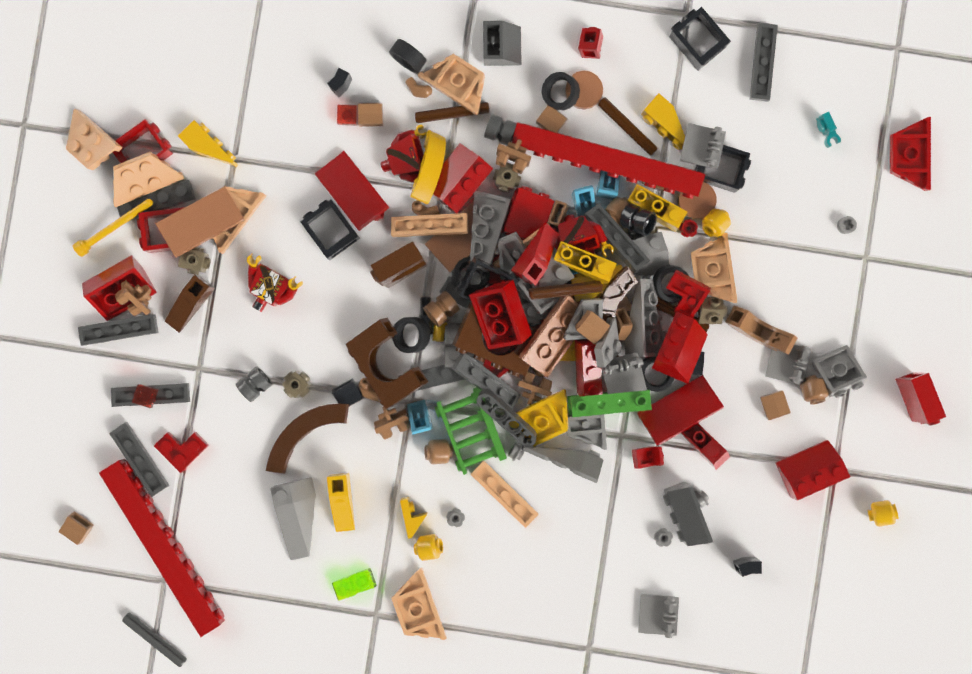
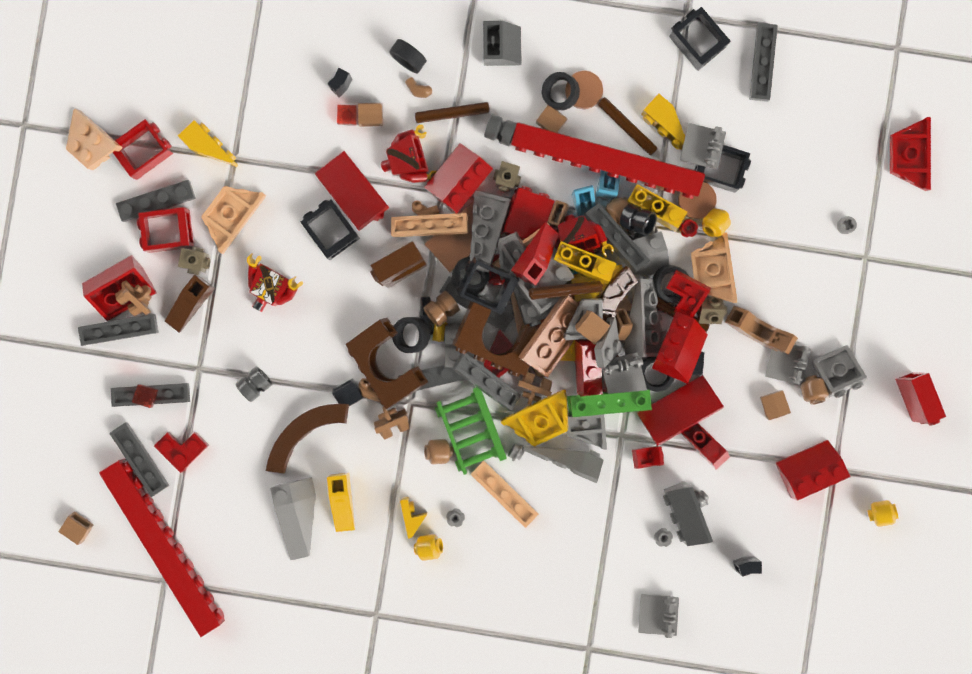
yellow piece [72,199,153,257] -> none
light nougat wing [113,152,184,207] -> none
dark grey axle [122,612,187,667] -> none
nougat tile [155,186,245,258] -> none
dark tan brick [282,371,313,398] -> none
clear neon green slope [332,568,377,601] -> none
light nougat wing [391,567,447,640] -> none
medium azure slope [407,399,433,435] -> none
yellow slope [410,130,446,204] -> none
light nougat wing [418,54,485,115] -> none
red slope [469,280,532,349] -> none
dark grey beam [477,389,537,447] -> none
medium nougat hips [496,139,532,174] -> none
red brick [578,27,604,59] -> none
teal plate [816,111,841,148] -> none

